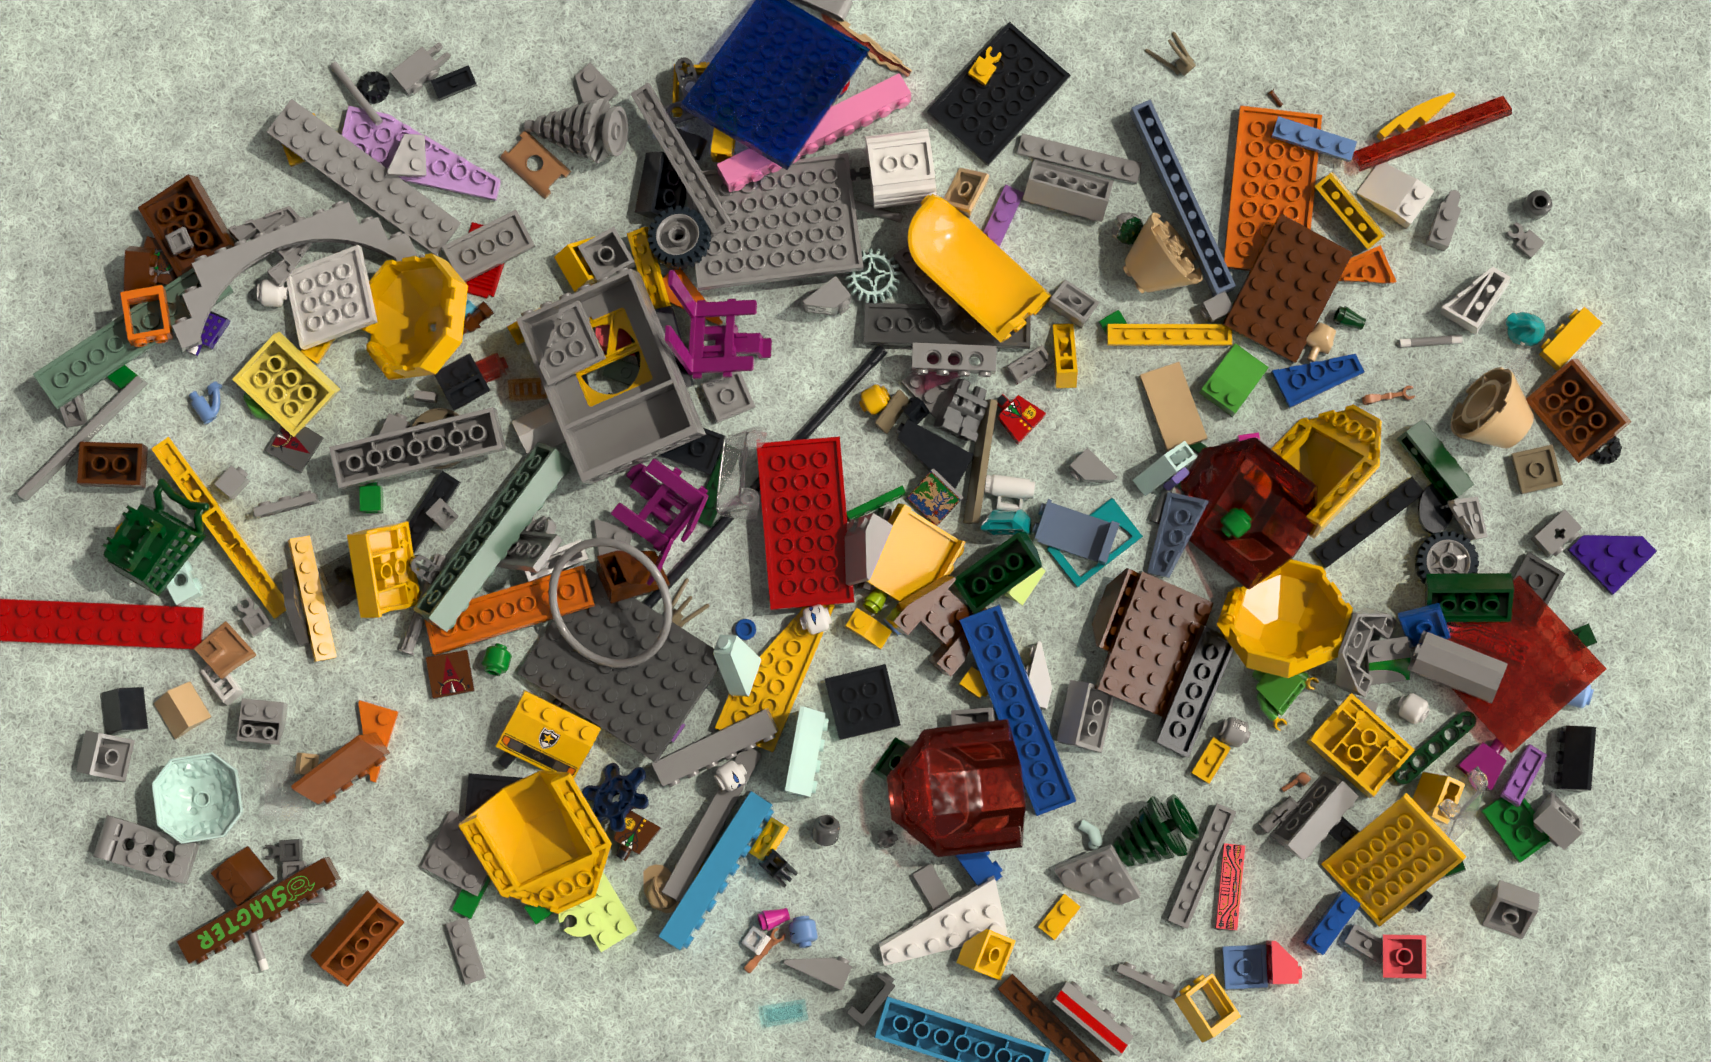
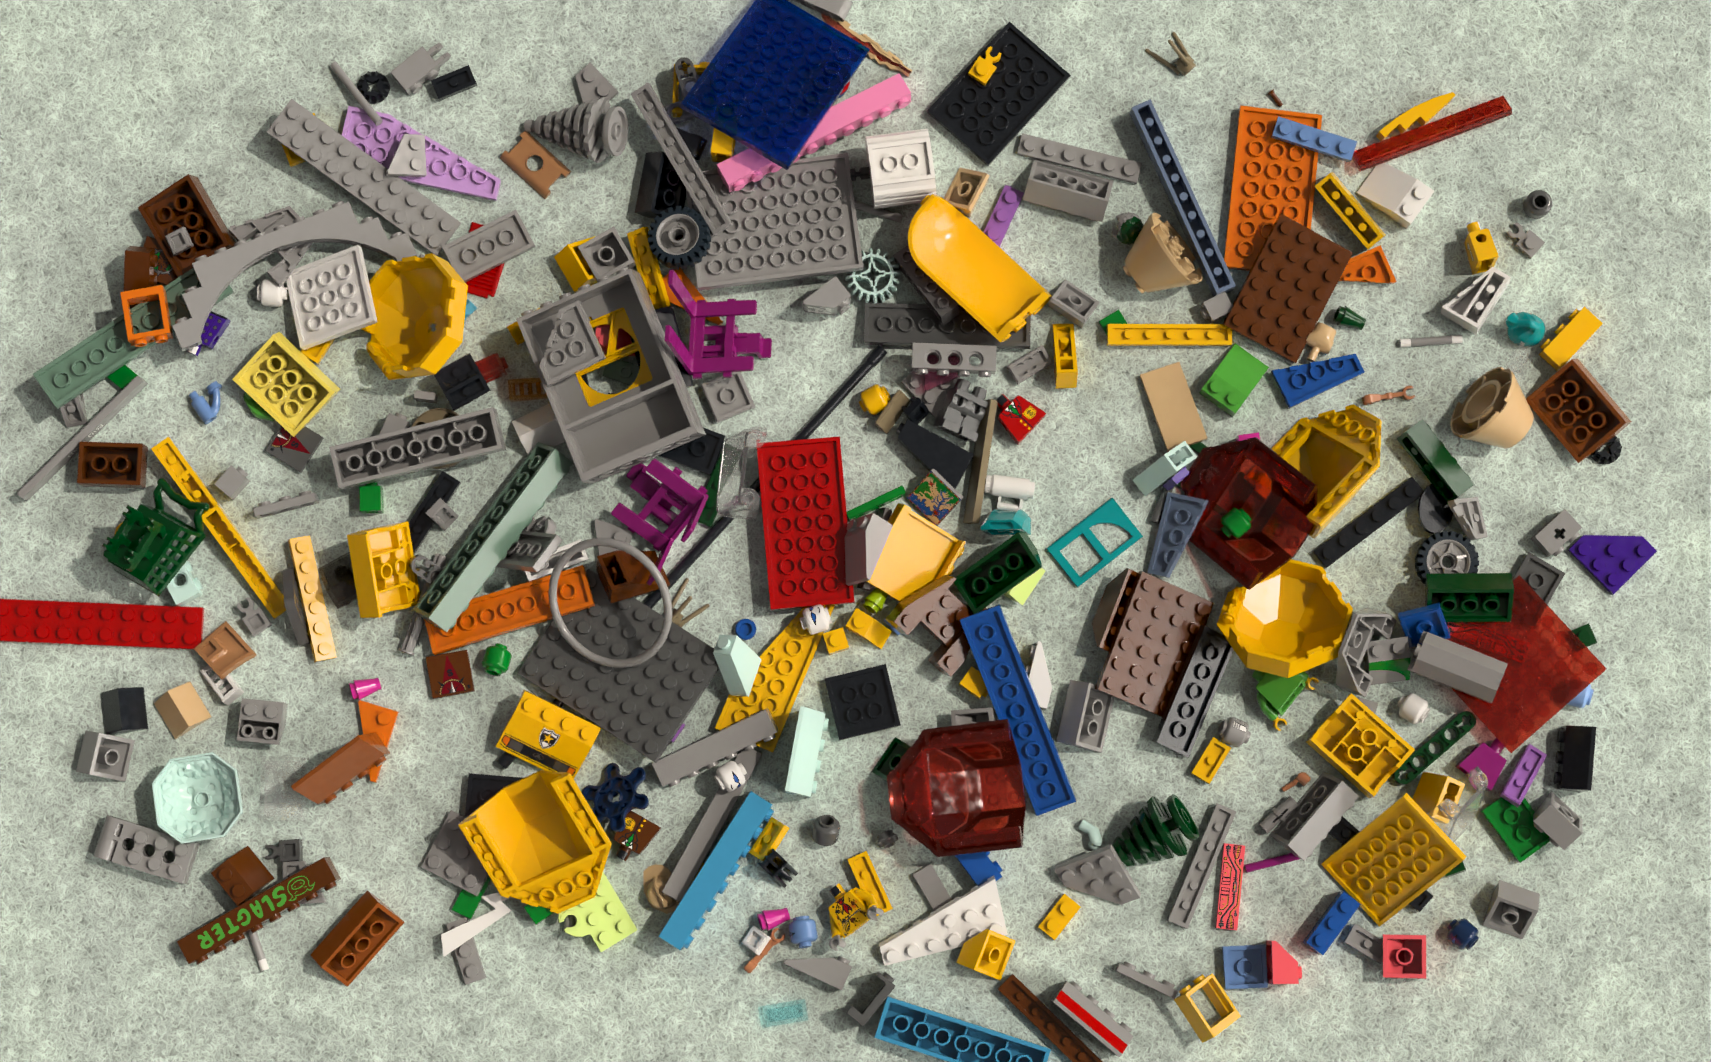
tan tile [295,753,319,775] -> none
reddish brown piece [463,301,494,335] -> none
sand blue panel [1031,499,1120,565] -> none
light grey slope [1069,448,1117,482] -> none
light grey hinge [1425,190,1462,251] -> none
dark tan plate [1511,444,1563,495] -> none
none -> dark pink cone [349,678,381,700]
none -> white sticker [441,892,513,957]
none -> yellow brick [823,627,849,655]
none -> yellow torso [828,883,884,951]
none -> yellow plate [847,851,893,916]
none -> magenta bar [1244,853,1300,873]
none -> dark blue head [1447,918,1479,950]
none -> yellow torso [1464,222,1499,275]

